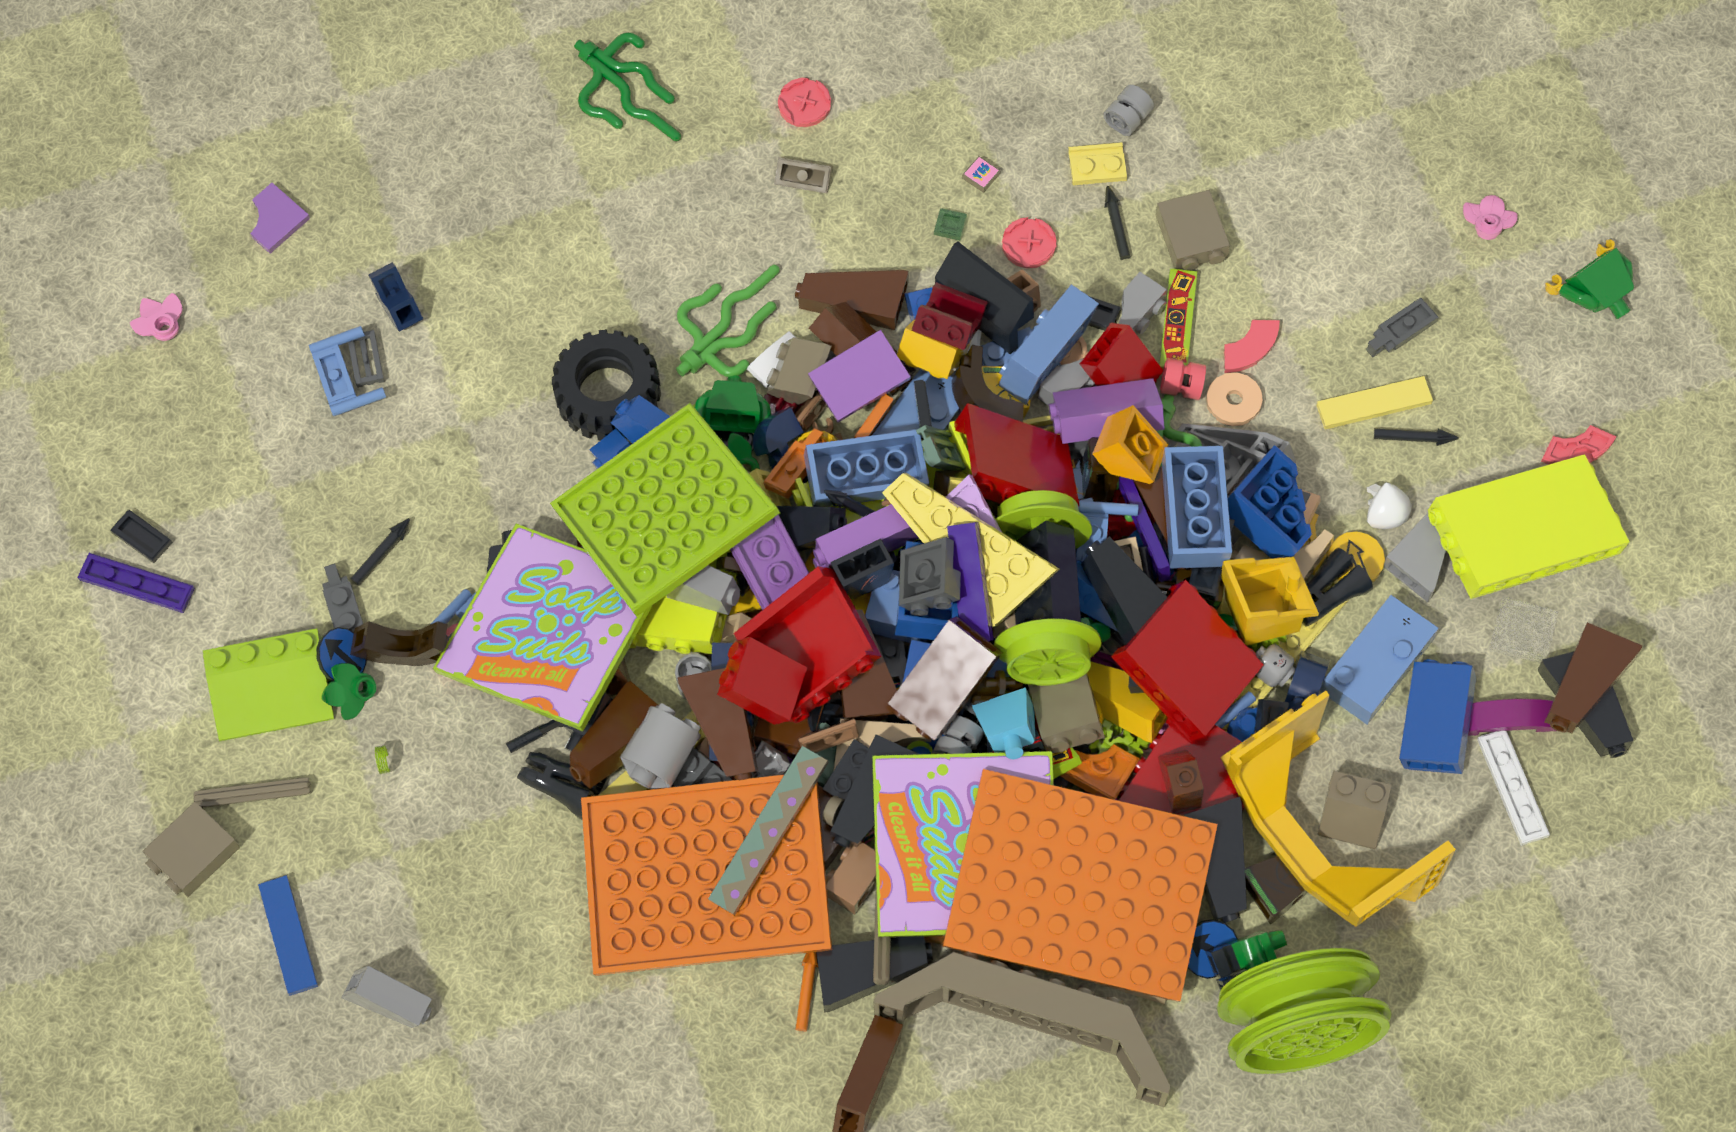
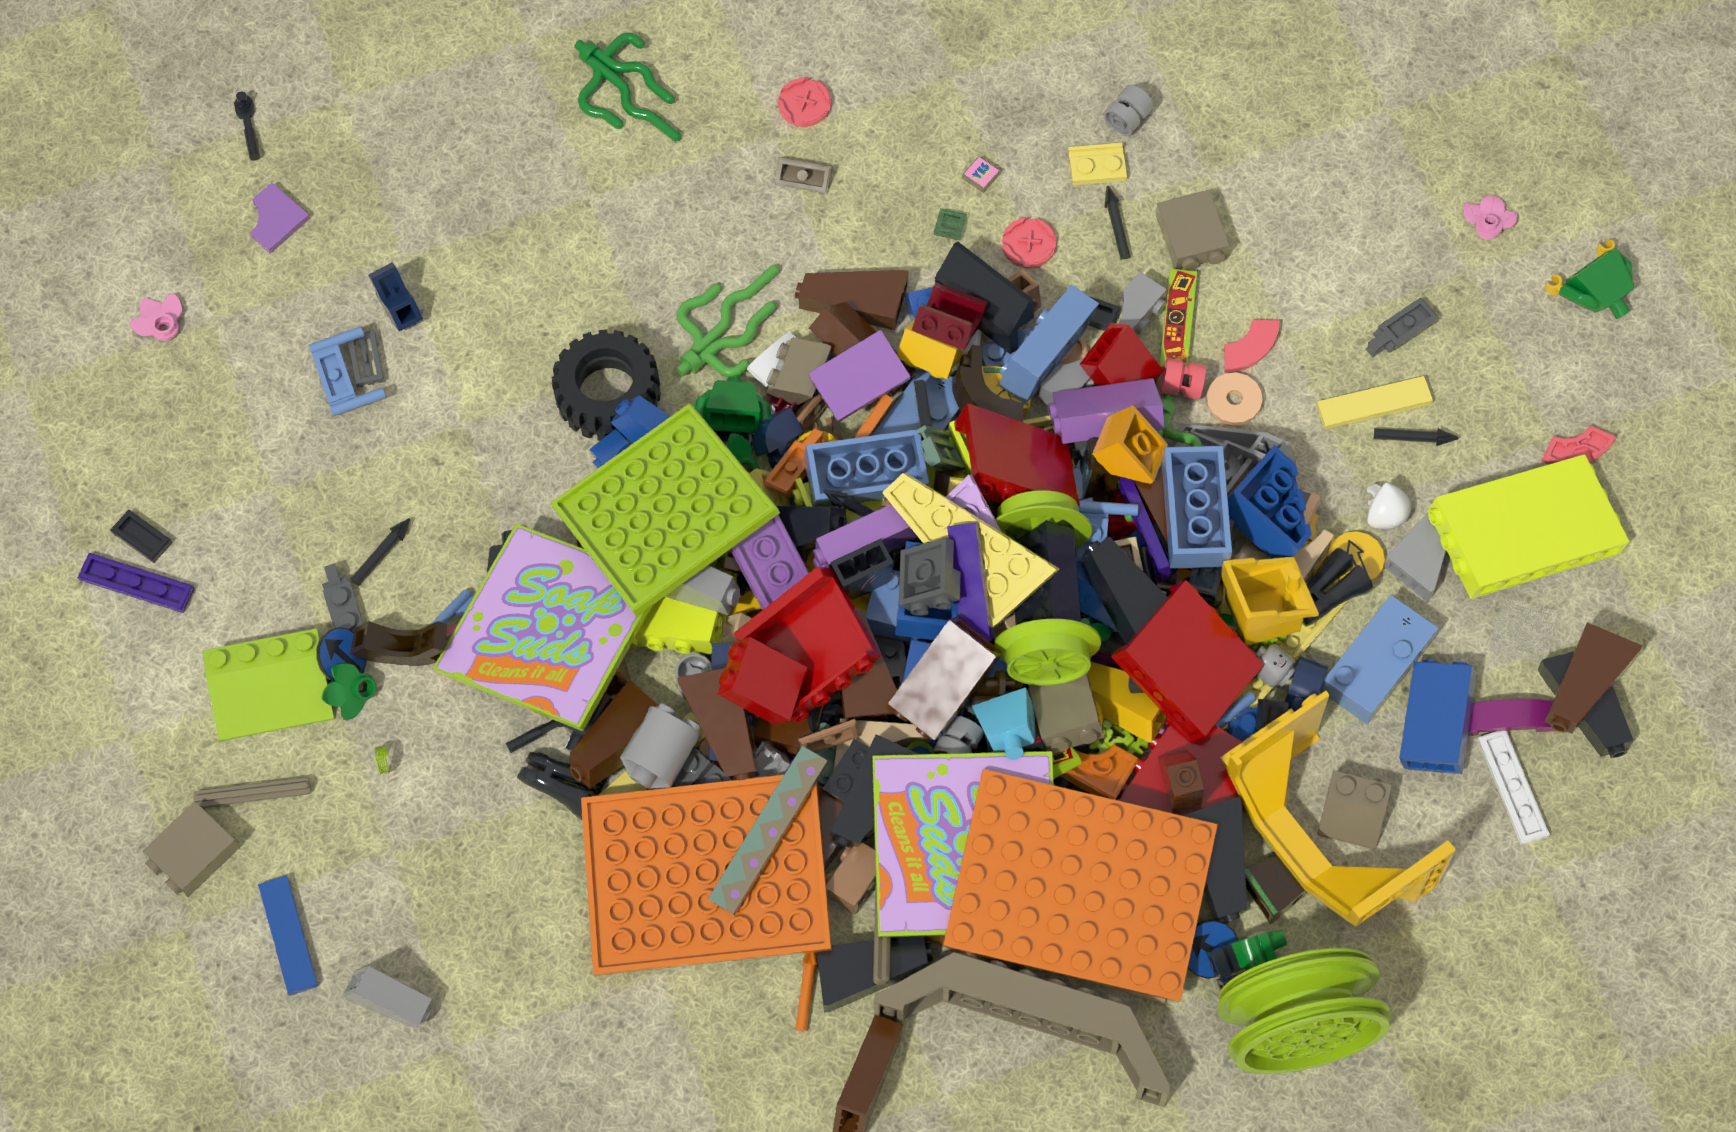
dark tan tile [823,796,845,827] -> none
none -> black piece [234,91,260,161]

